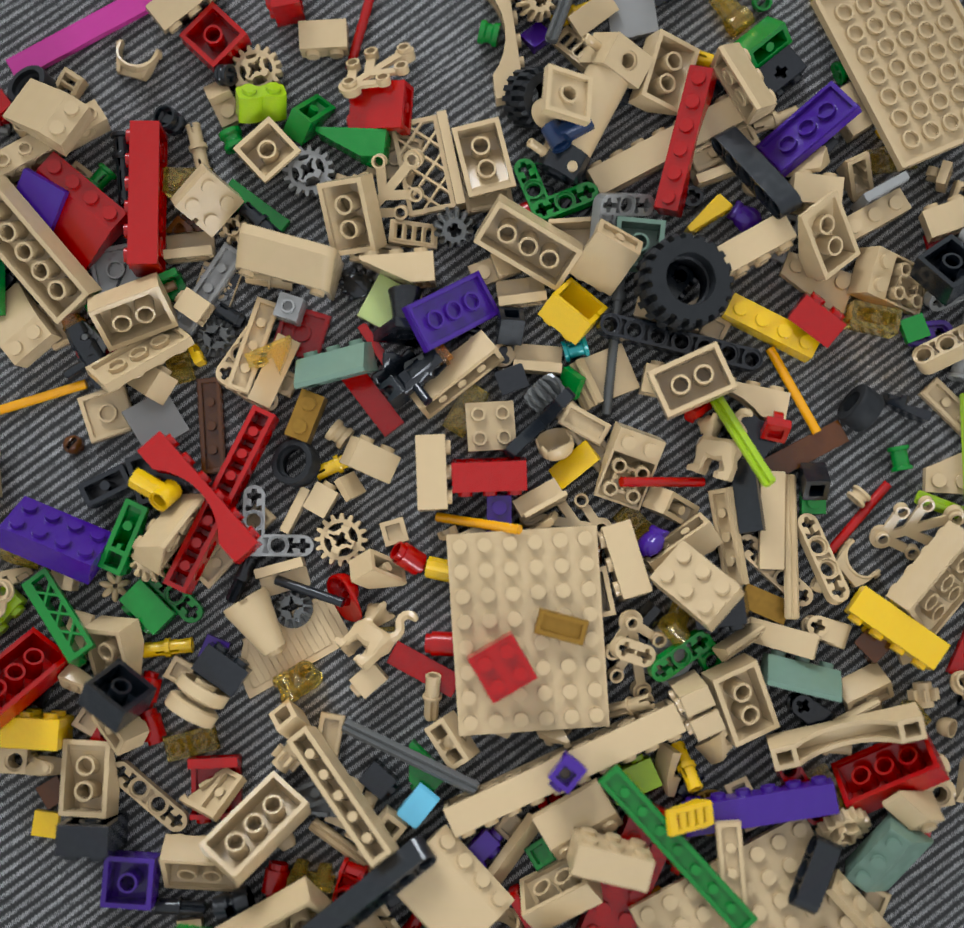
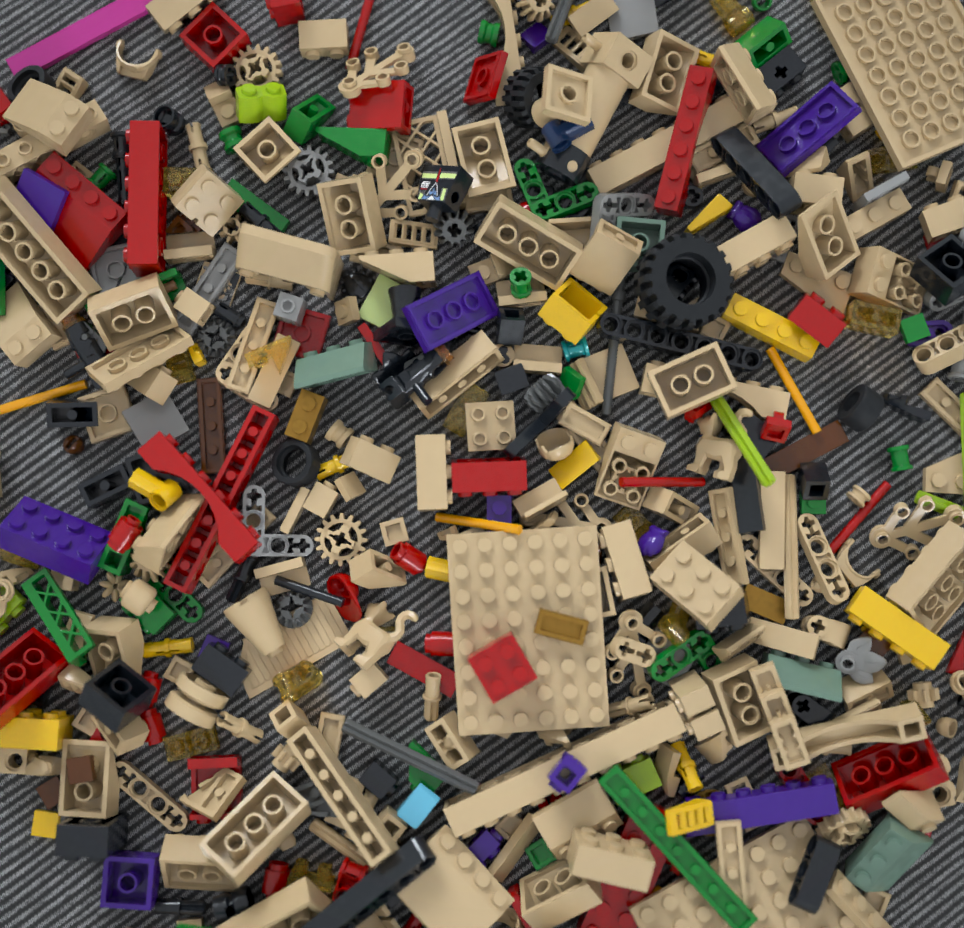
red tile [342,374,404,438] -> none
none -> black slope [46,399,99,428]
none -> reddish brown tile [66,755,97,785]
none -> red brick [107,515,143,553]
none -> tan head [119,579,159,616]
none -> tan pin [216,711,264,744]
none -> tan plate [334,296,361,326]
none -> black torso [417,165,474,223]
none -> red tile [463,50,508,106]
none -> green bush [510,267,532,299]
none -> tan slope [748,661,811,771]
none -> light grey plate [835,636,887,684]

